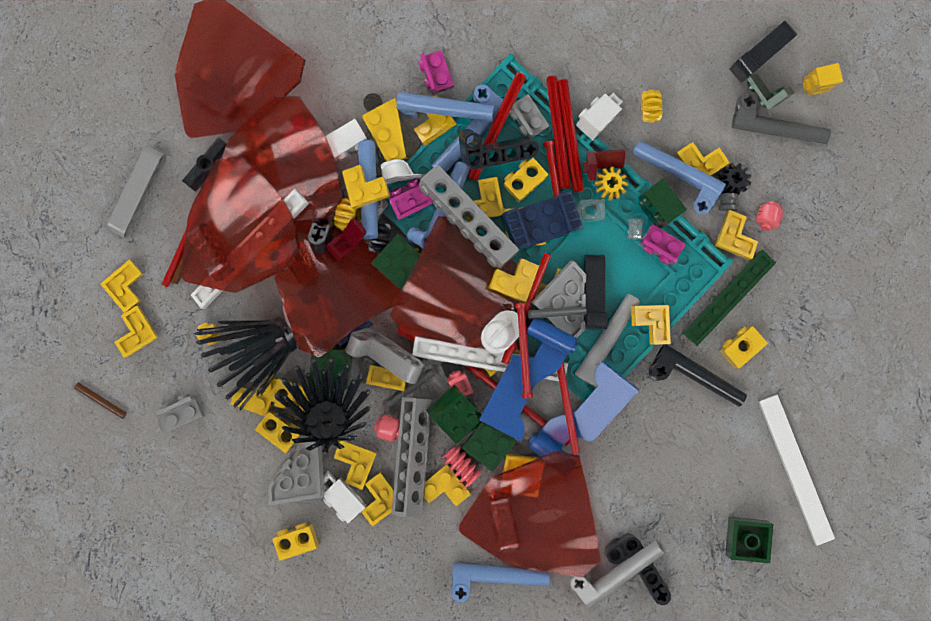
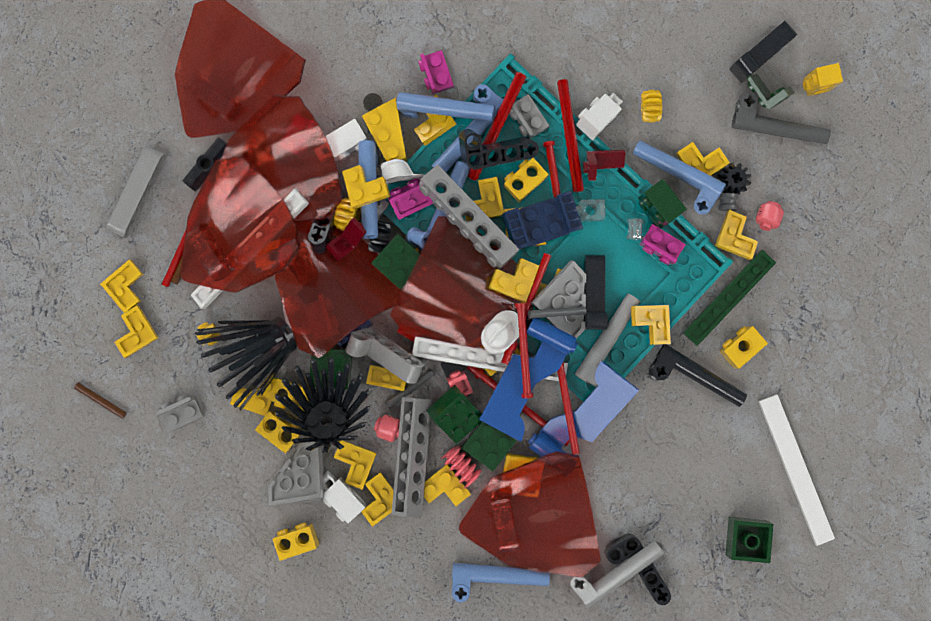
red axle [546,75,571,189] -> none
yellow gear [594,167,628,200] -> none

